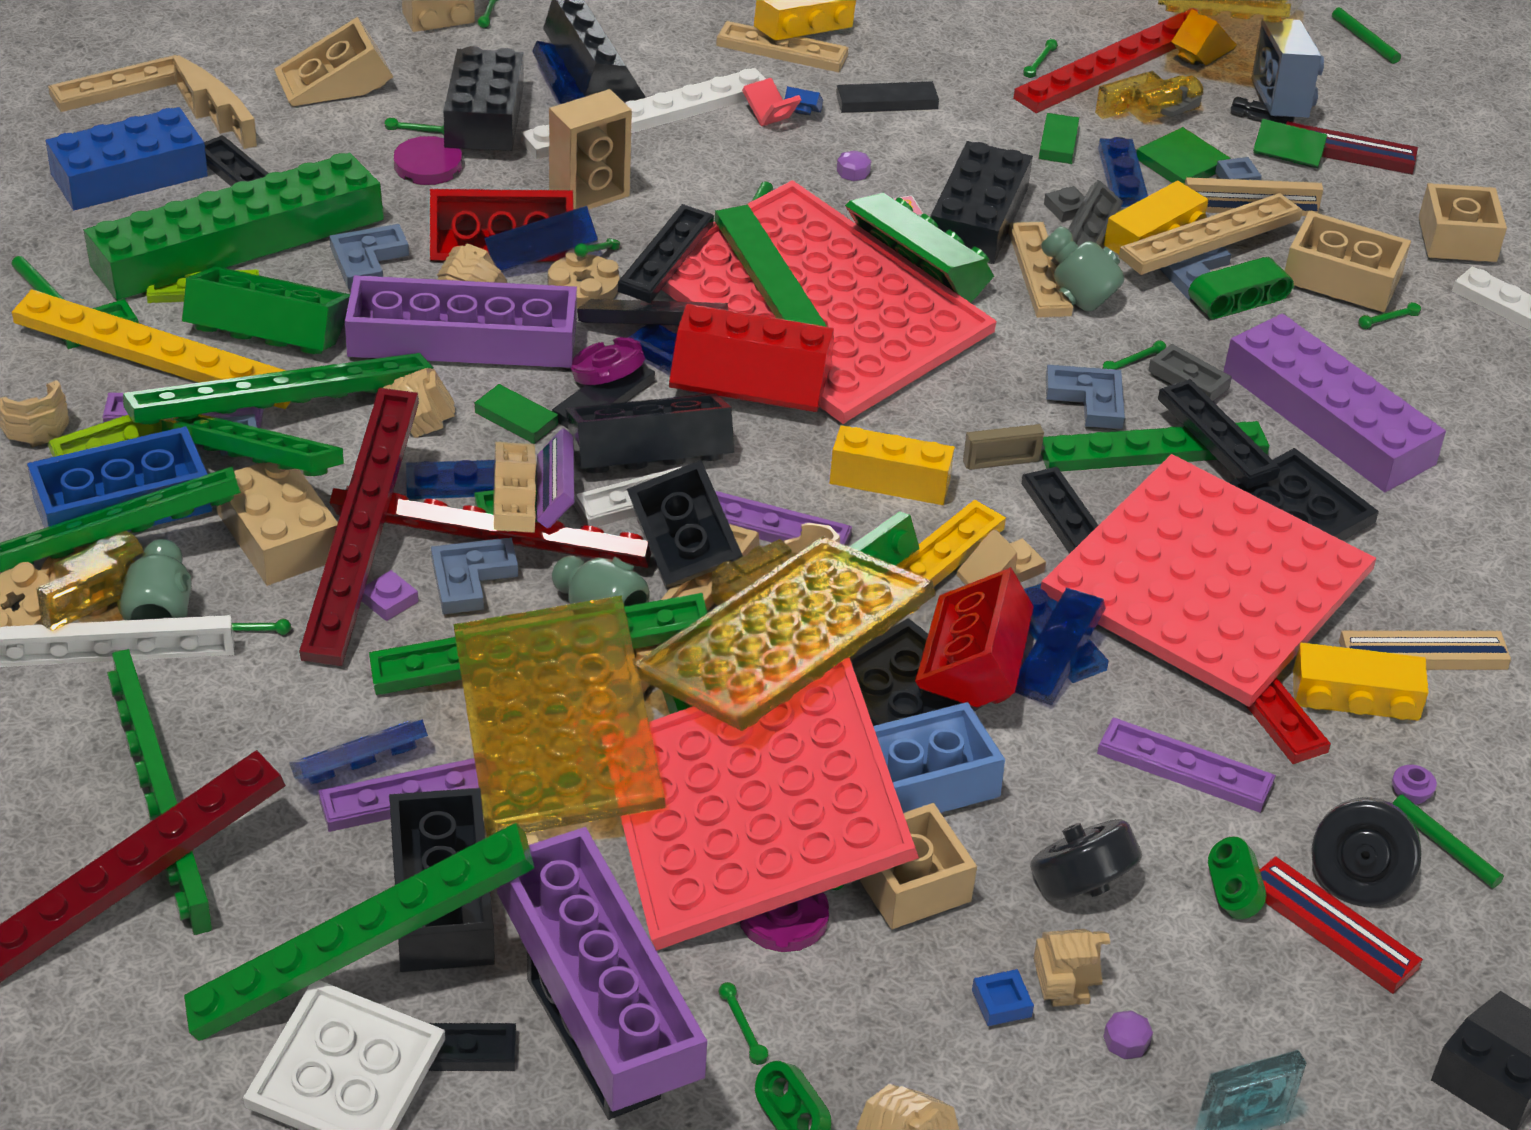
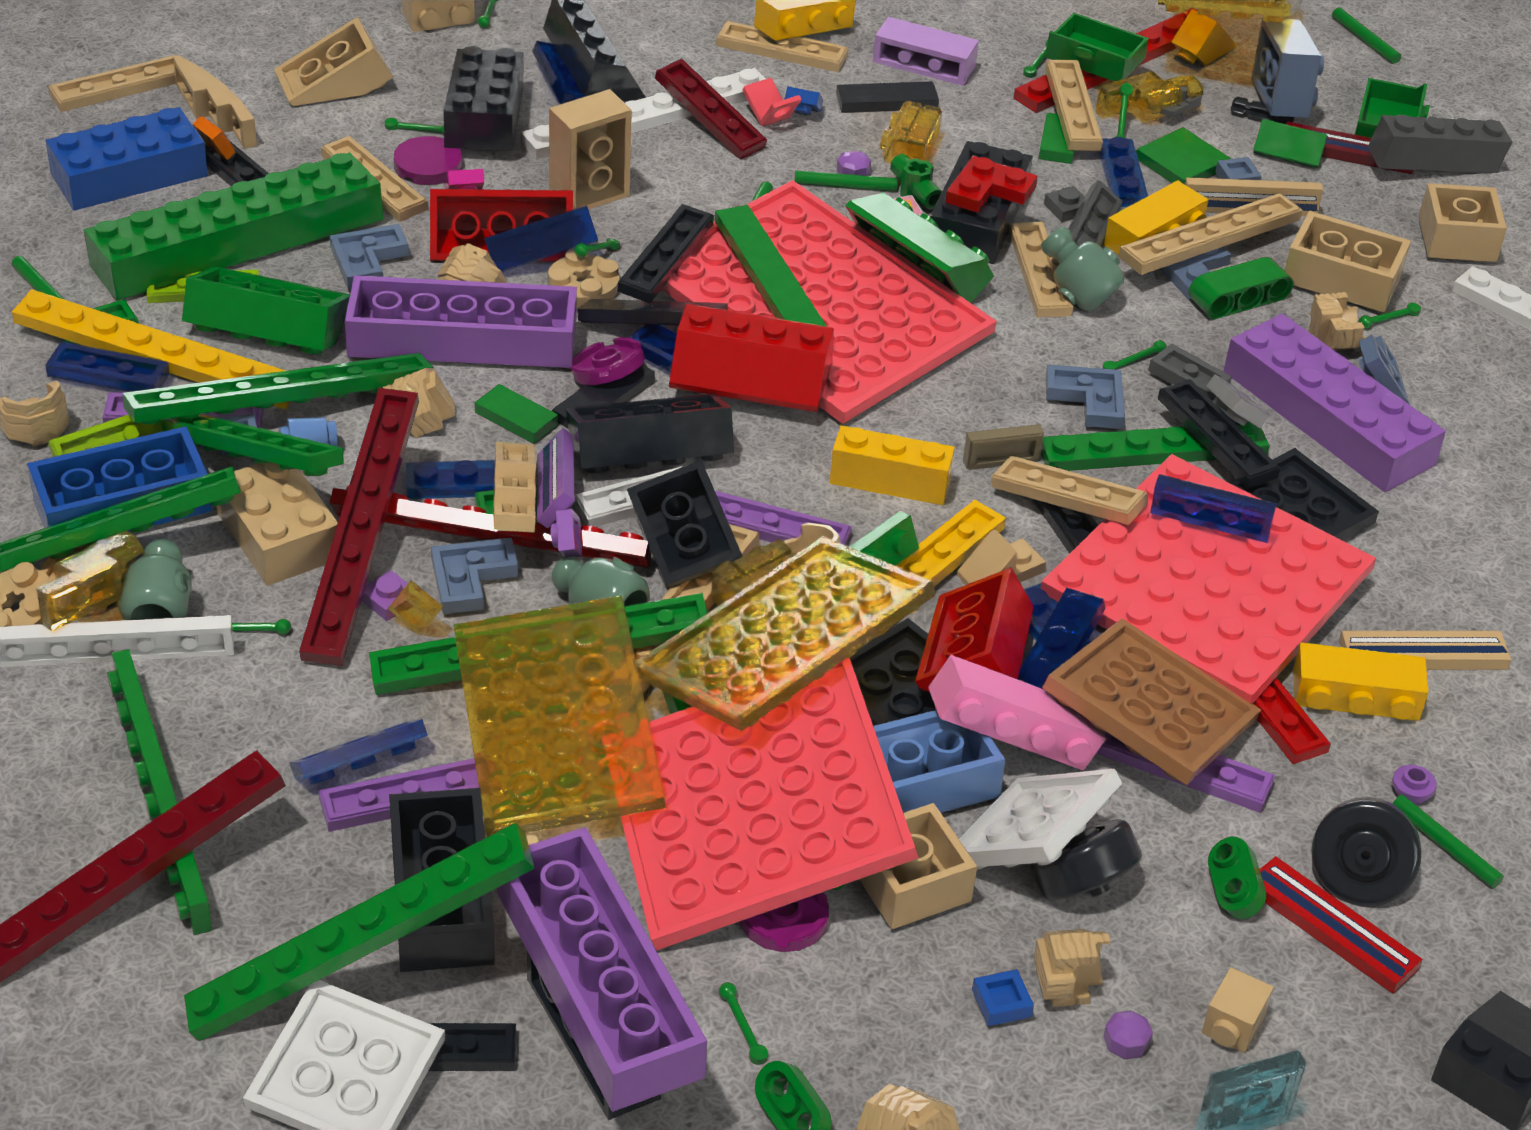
none -> clear blue plate [45,342,170,392]
none -> orange tile [192,116,236,160]
none -> medium blue brick [279,417,337,446]
none -> tan tile [321,136,428,222]
none -> clear yellow tile [388,580,443,634]
none -> dark pink plate [444,169,484,189]
none -> medium lavender plate [551,509,582,557]
none -> dark red tile [655,58,767,160]
none -> green bar [795,170,897,192]
none -> lavender brick [873,17,979,86]
none -> clear yellow brick [880,100,942,164]
none -> green axle [890,154,942,209]
none -> bright pink brick [928,655,1107,771]
none -> red plate [945,156,1038,213]
none -> white plate [959,769,1122,870]
none -> tan tile [991,456,1148,525]
none -> medium nougat plate [1042,618,1261,786]
none -> tan tile [1045,60,1103,151]
none -> green container [1046,12,1149,84]
none -> green hinge [1113,83,1133,148]
none -> clear blue plate [1150,474,1277,543]
none -> tan brick [1201,967,1274,1053]
none -> light grey plate [1206,374,1269,428]
none -> tan hair [1308,292,1368,351]
none -> green container [1355,78,1430,138]
none -> sand blue plate [1358,335,1410,405]
none -> dark grey brick [1368,115,1513,173]

